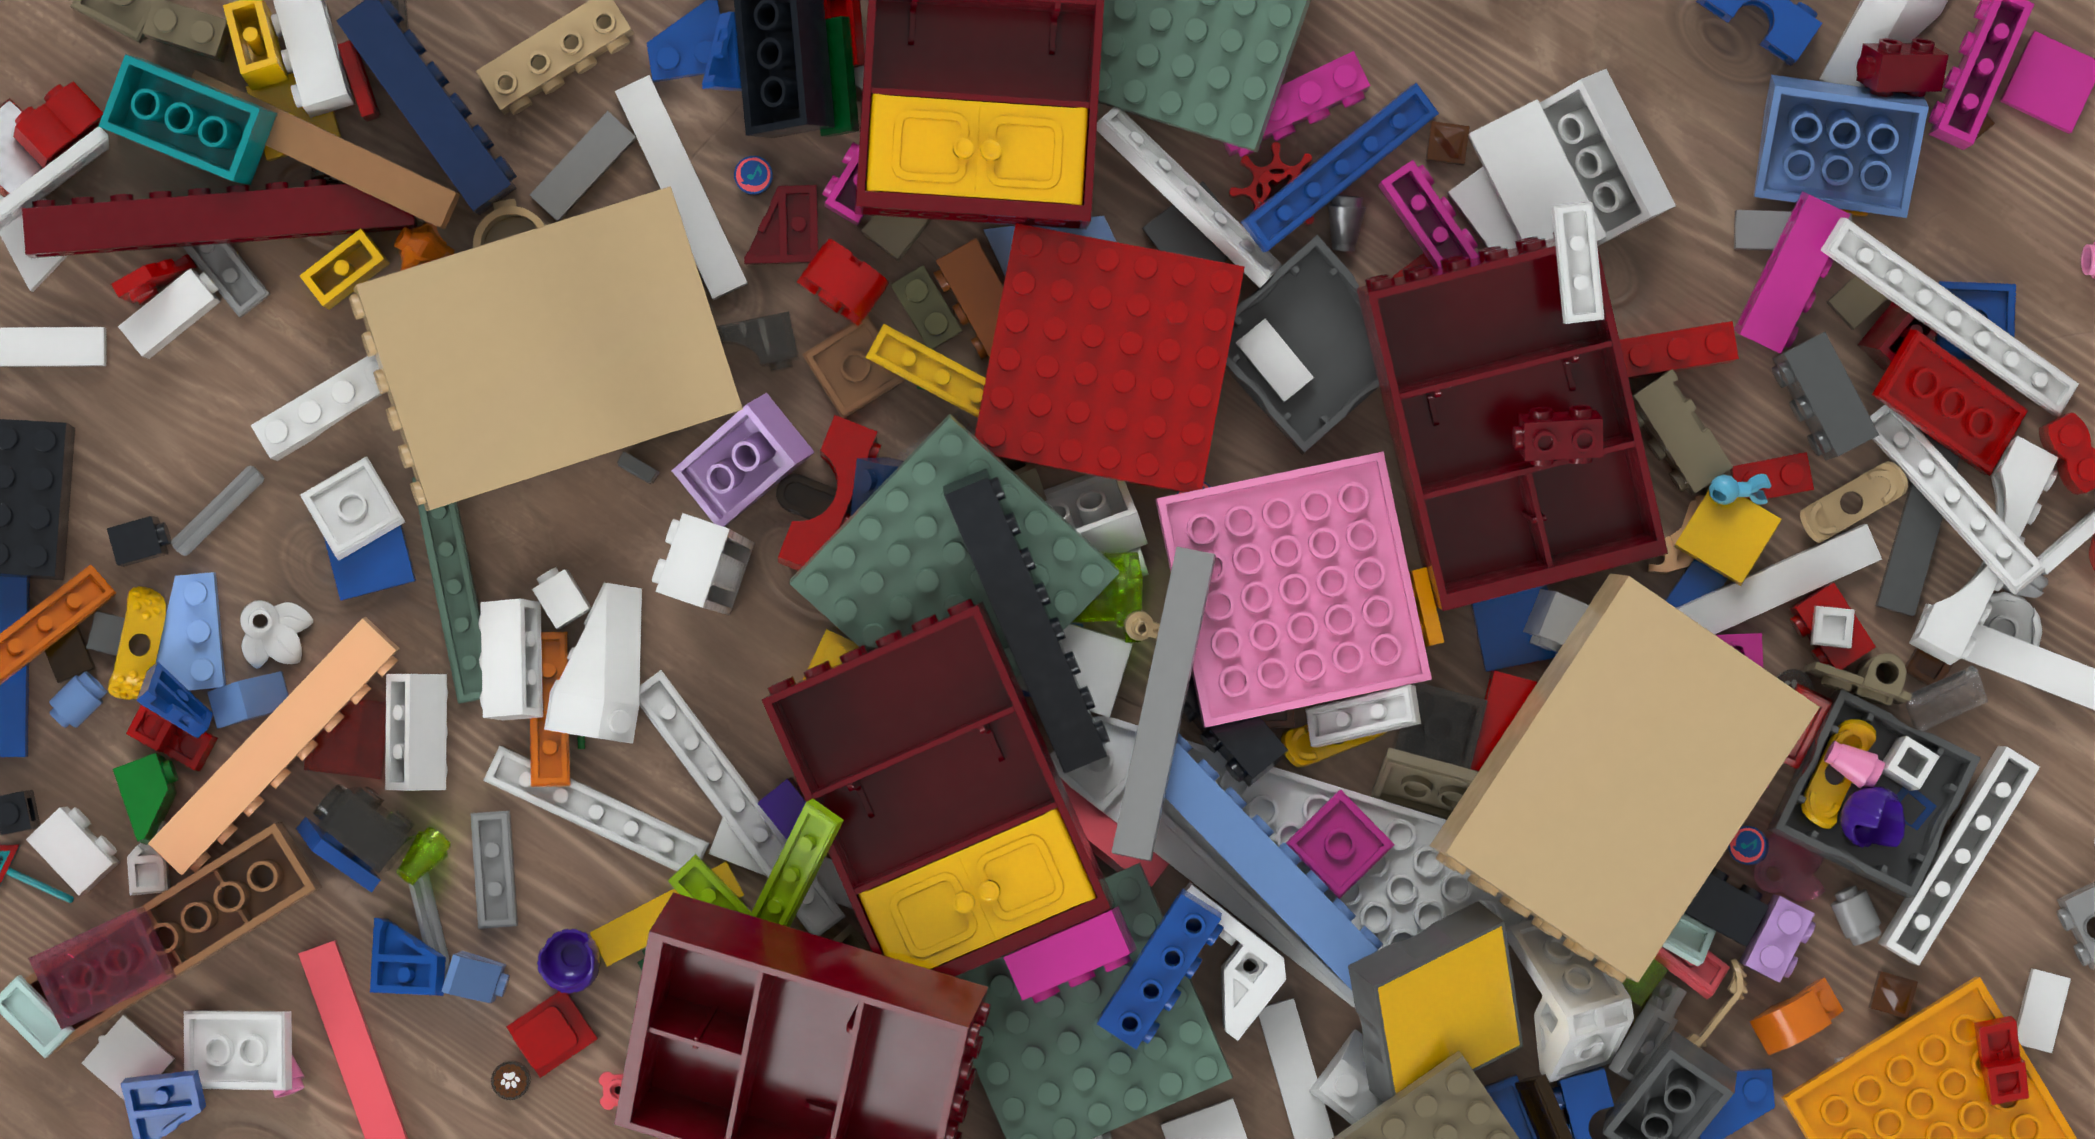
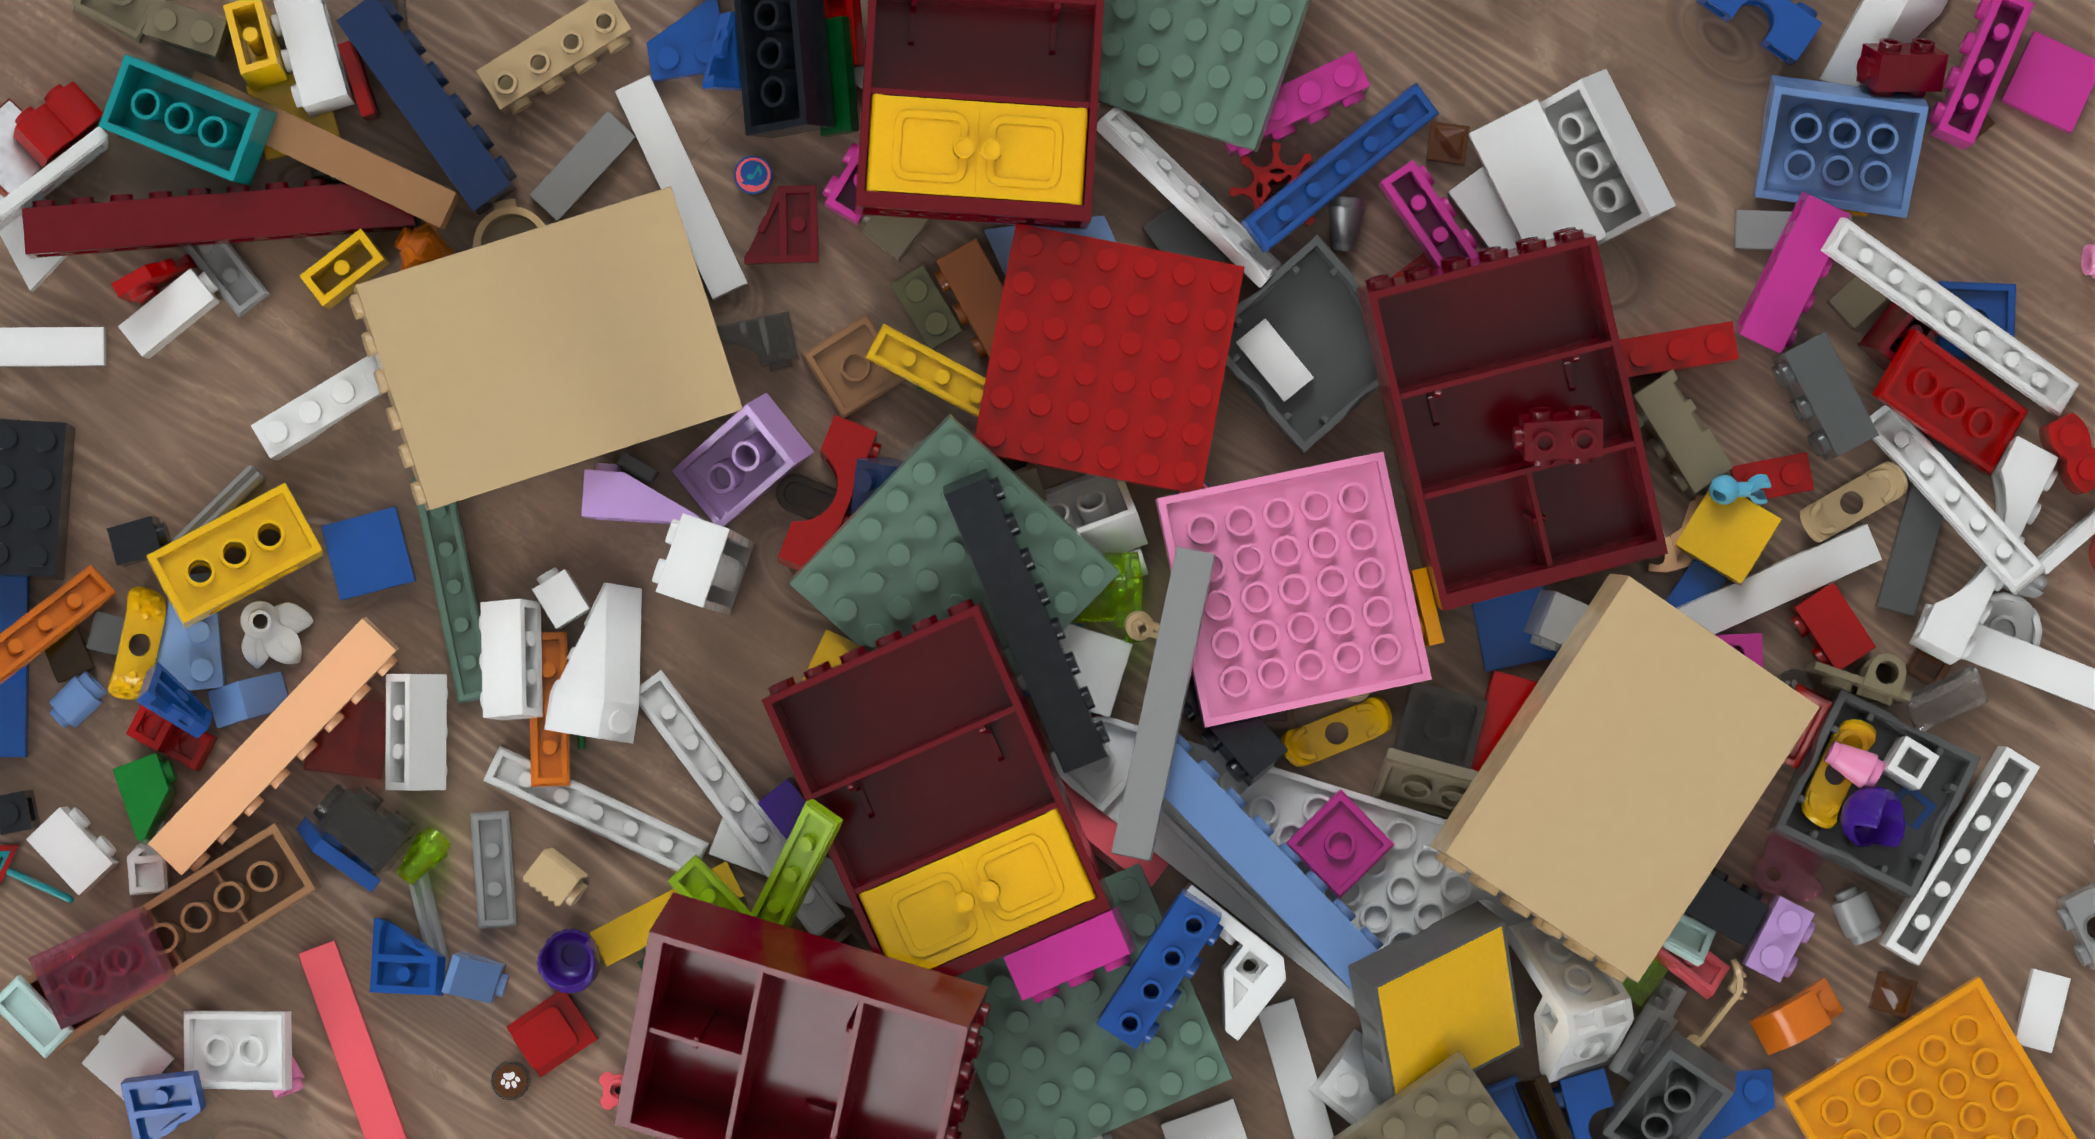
white tile [300,456,405,561] -> none
red brick [796,238,889,327] -> none
white tile [1305,684,1421,748] -> none
white tile [1552,201,1604,324] -> none
blue tile [1728,826,1769,865] -> none
white tile [1810,606,1855,648] -> none
red slope [1974,1016,2029,1105] -> none
none -> yellow brick [146,483,323,629]
none -> tan brick [523,847,588,906]
none -> lavender slope [581,463,704,524]

